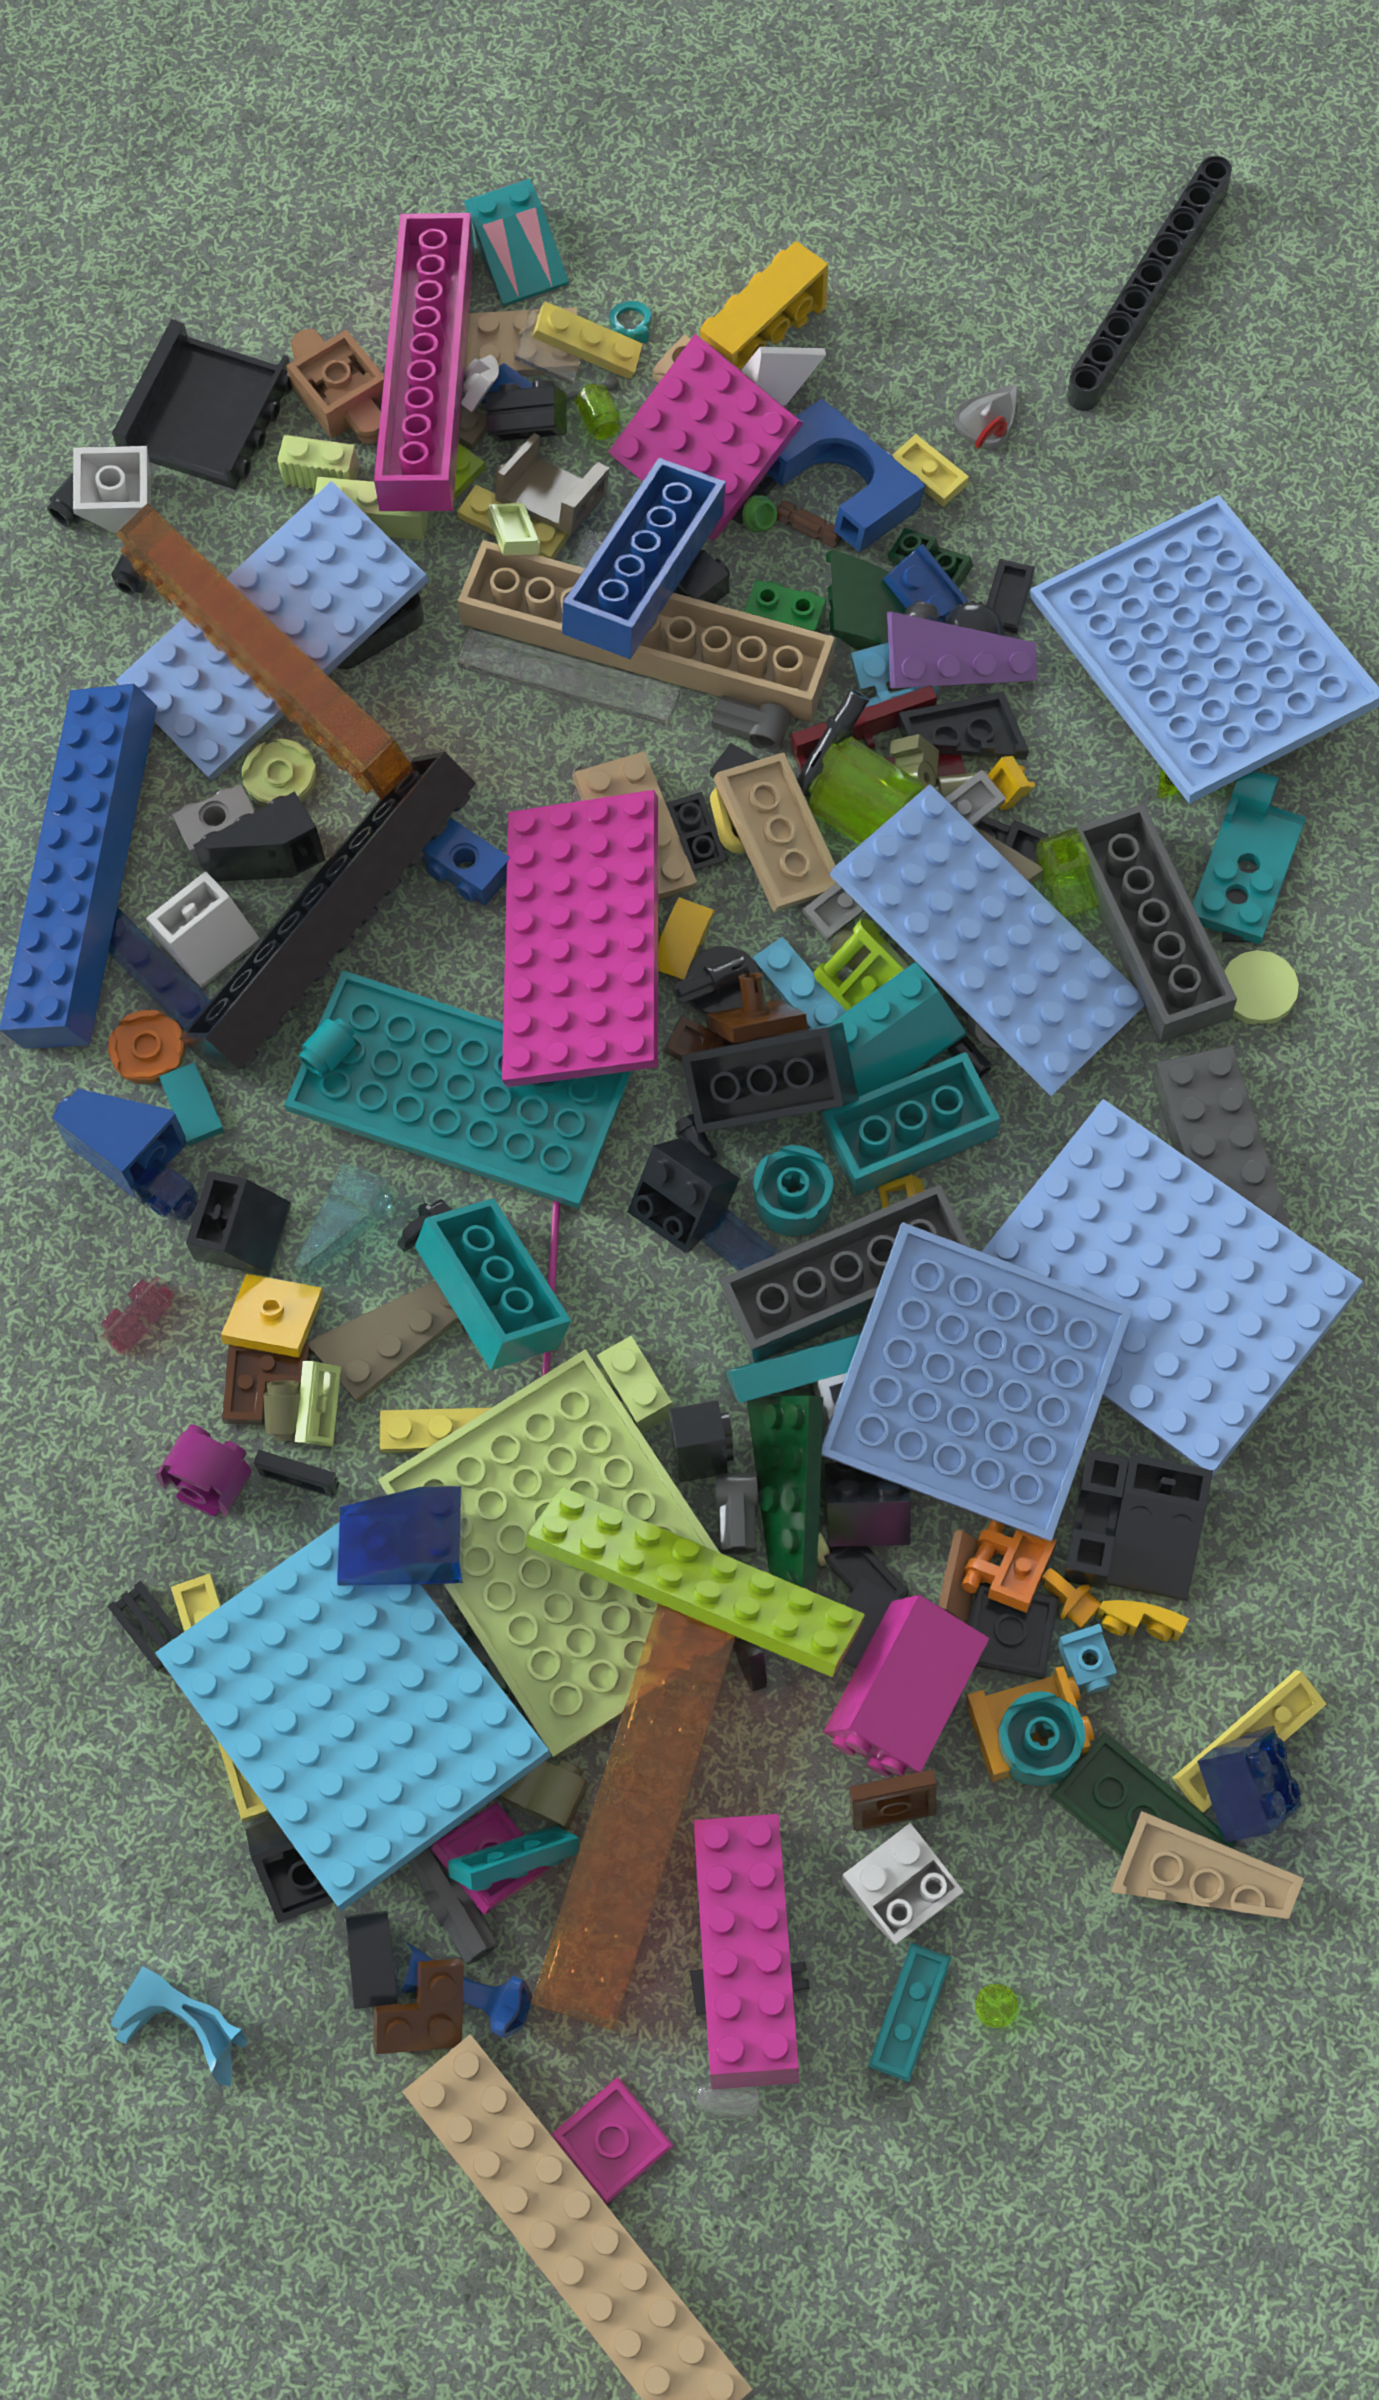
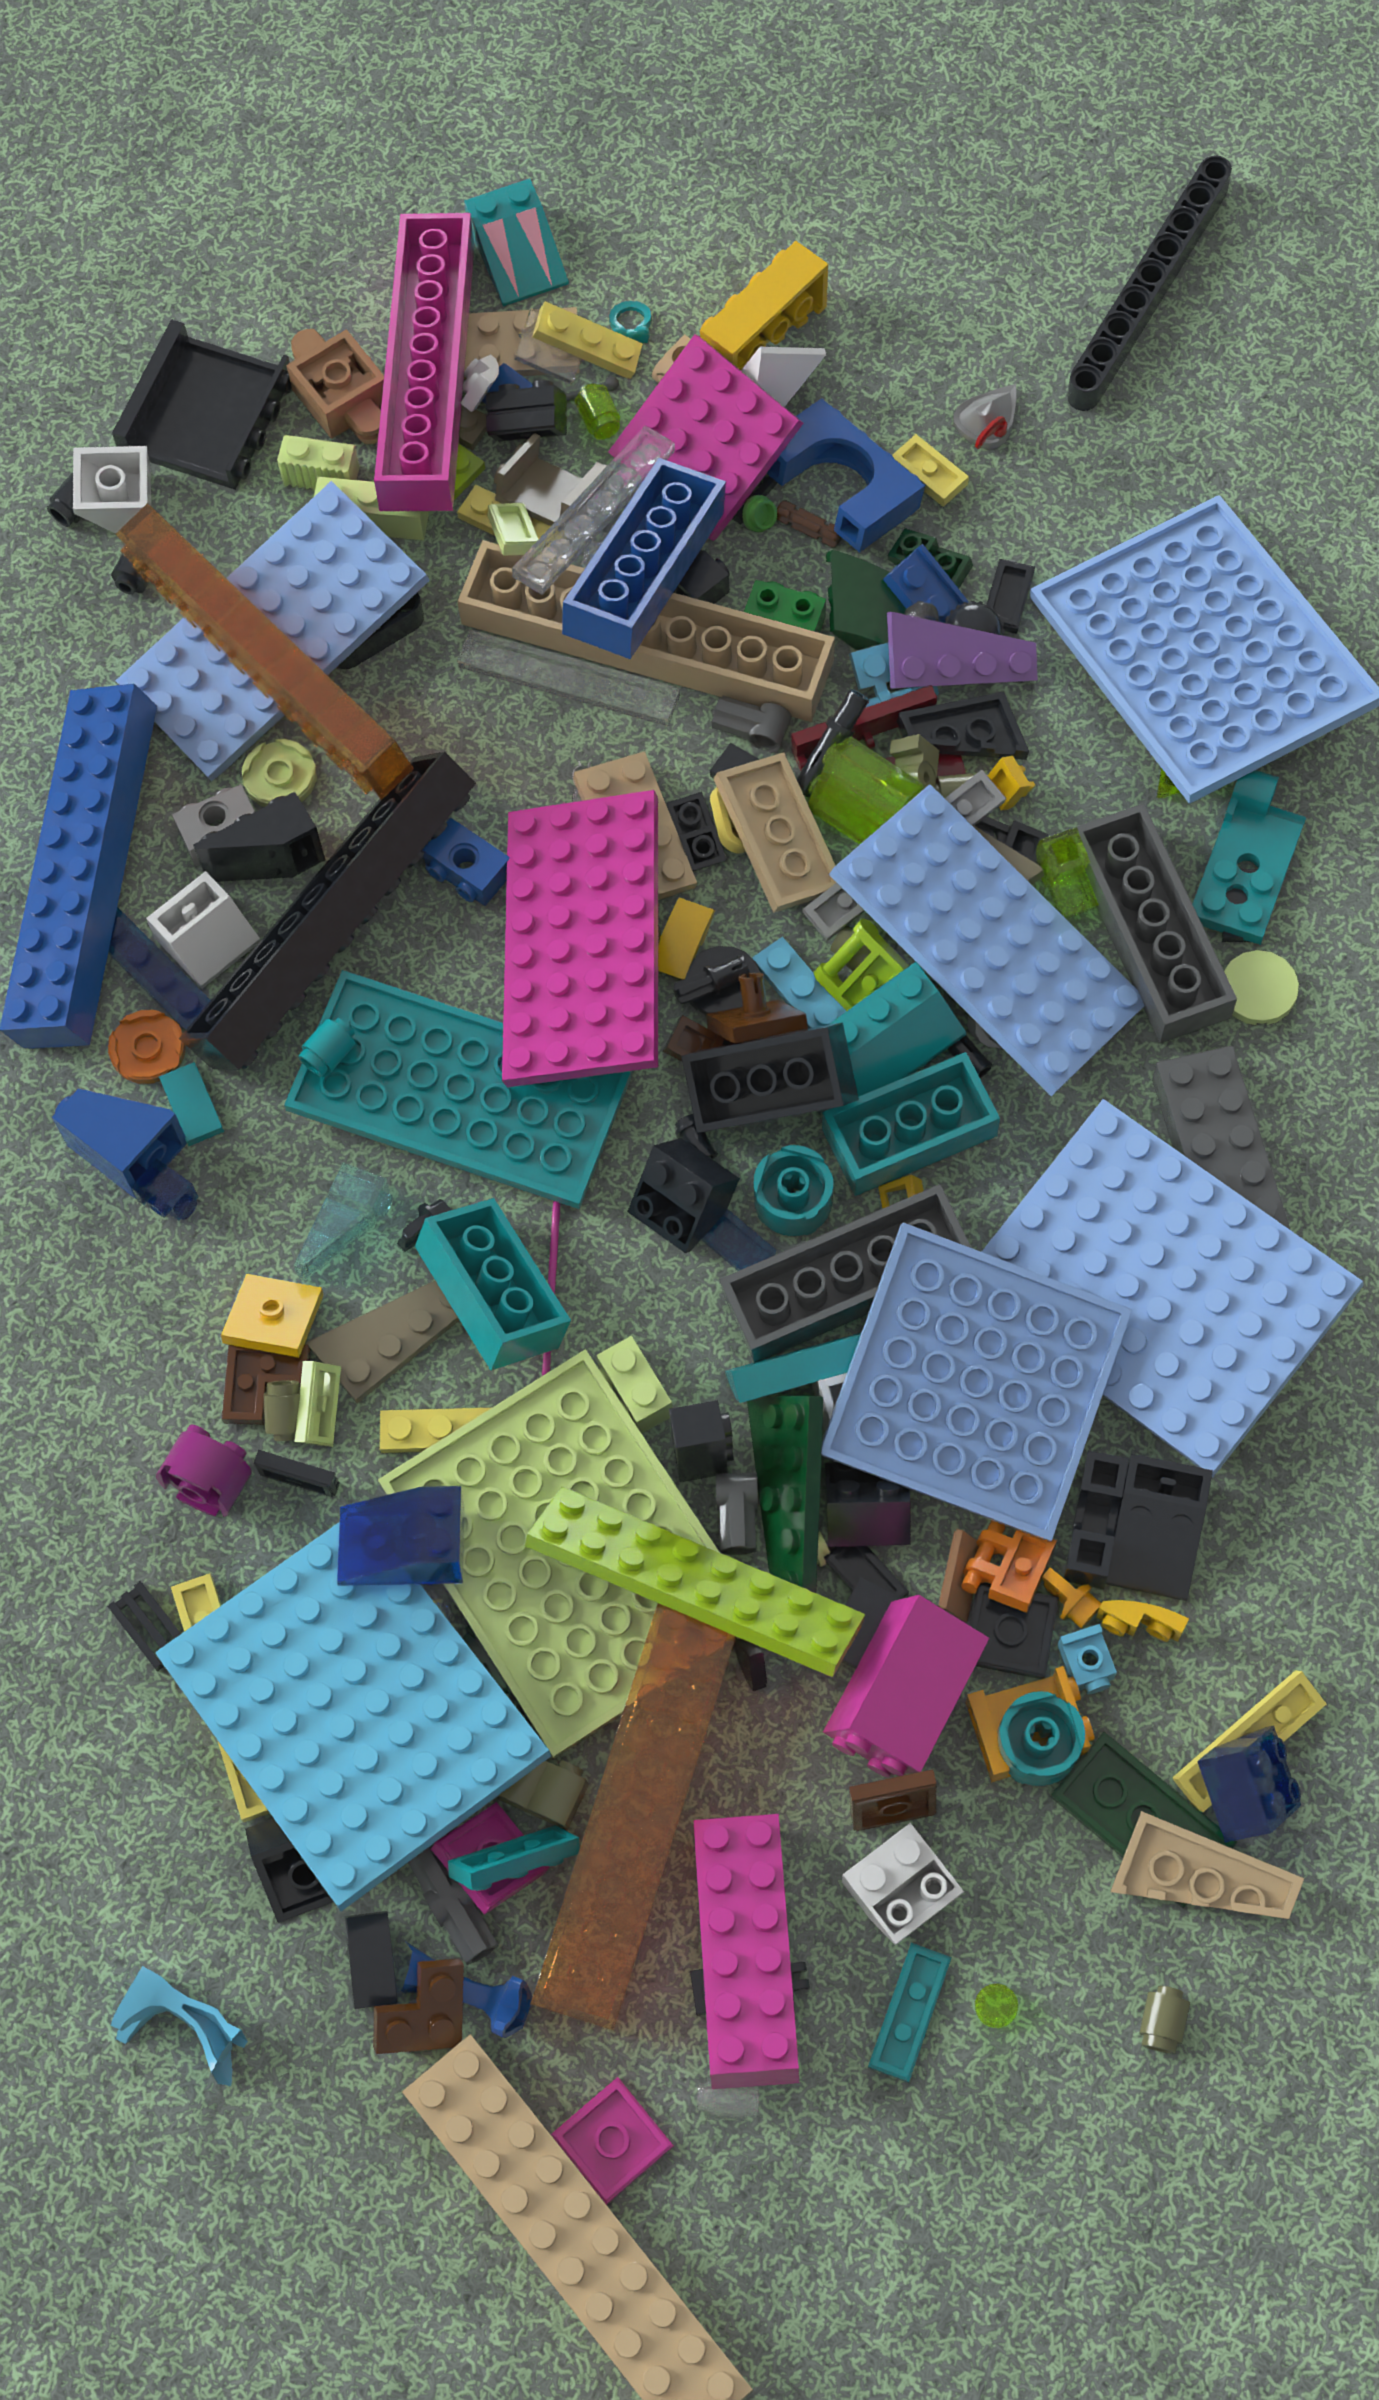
clear pink hinge [99,1276,175,1354] -> none
black slope [186,1171,292,1277] -> none
none -> clear plate [512,425,675,595]
none -> olive brick [1139,1985,1190,2054]

